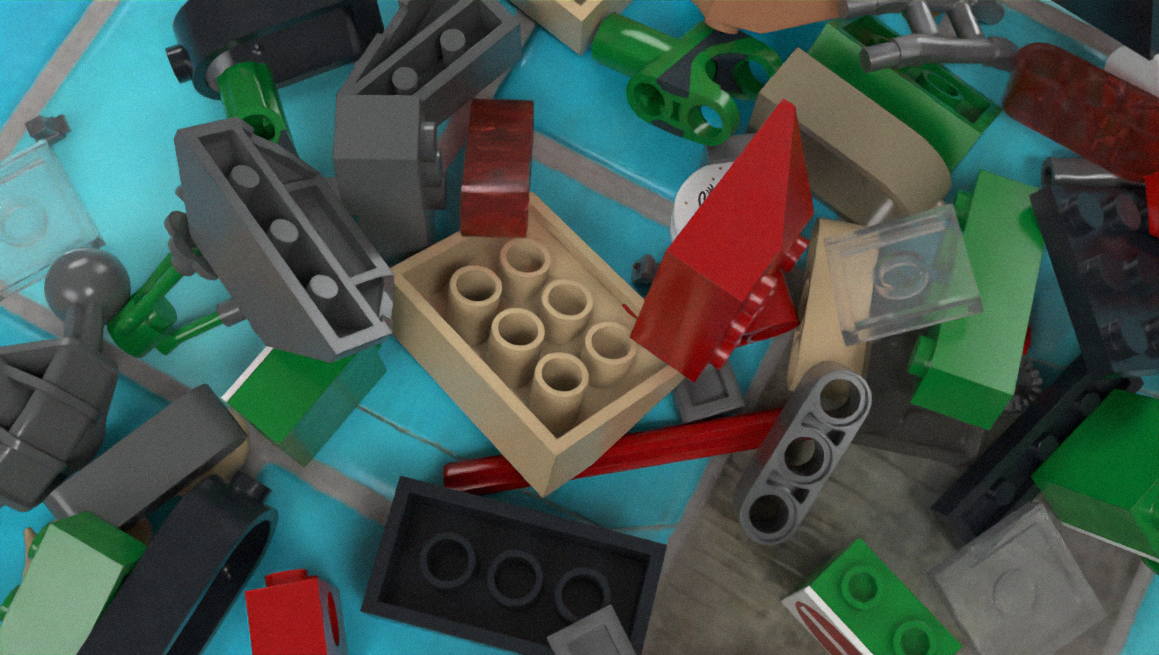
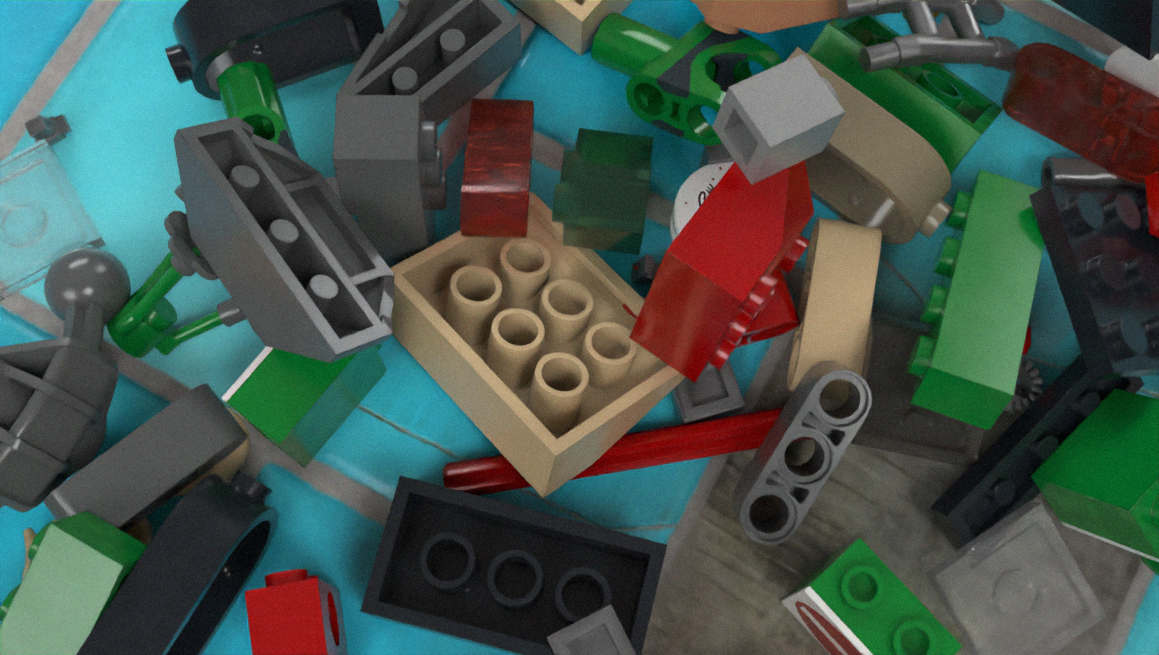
clear tile [823,203,984,347] -> none
none -> clear green brick [552,128,653,255]
none -> light grey brick [712,53,845,185]

